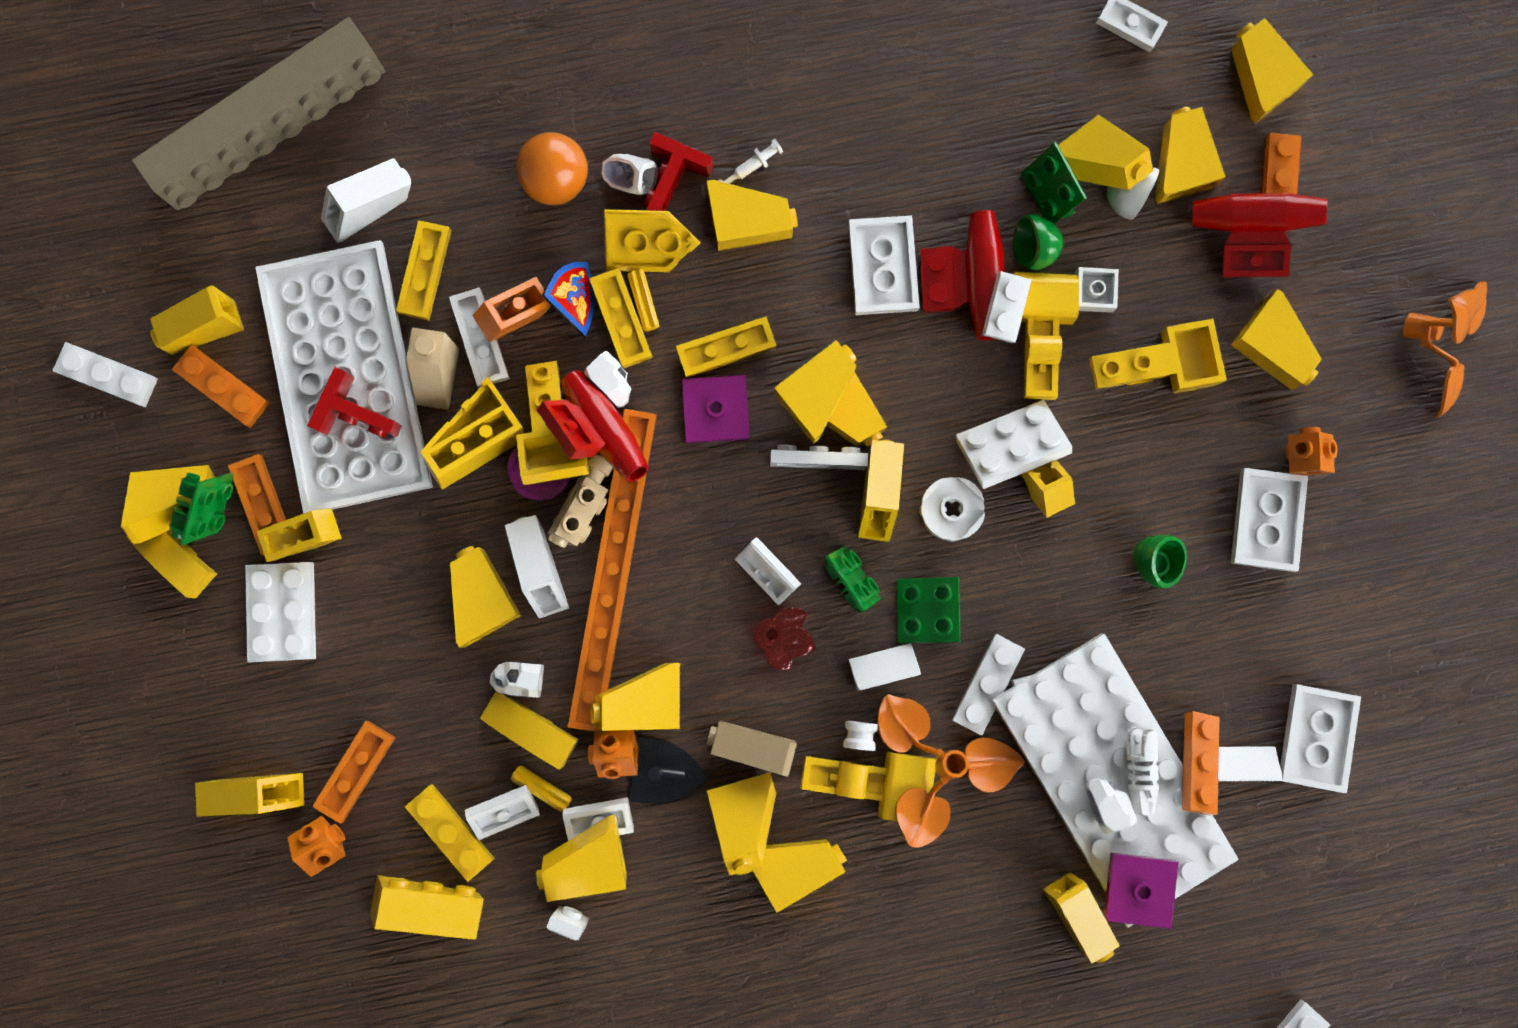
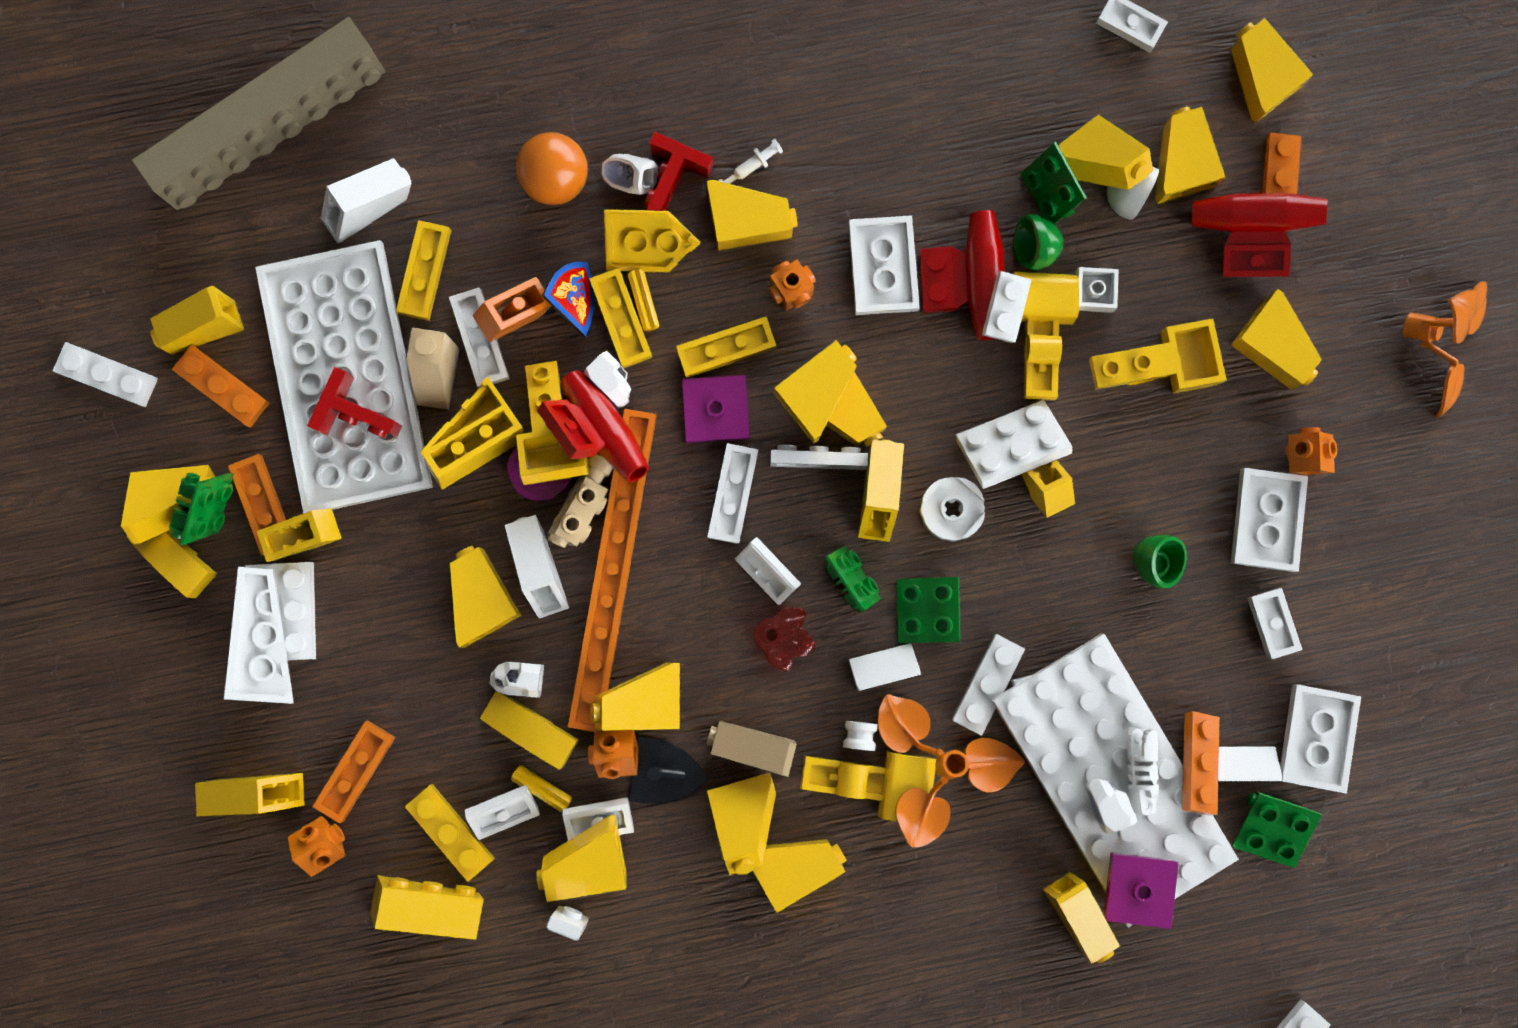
none -> white wing [224,567,294,704]
none -> white plate [707,443,758,544]
none -> orange brick [768,259,816,311]
none -> green hinge [1232,792,1322,868]
none -> white plate [1247,588,1302,659]

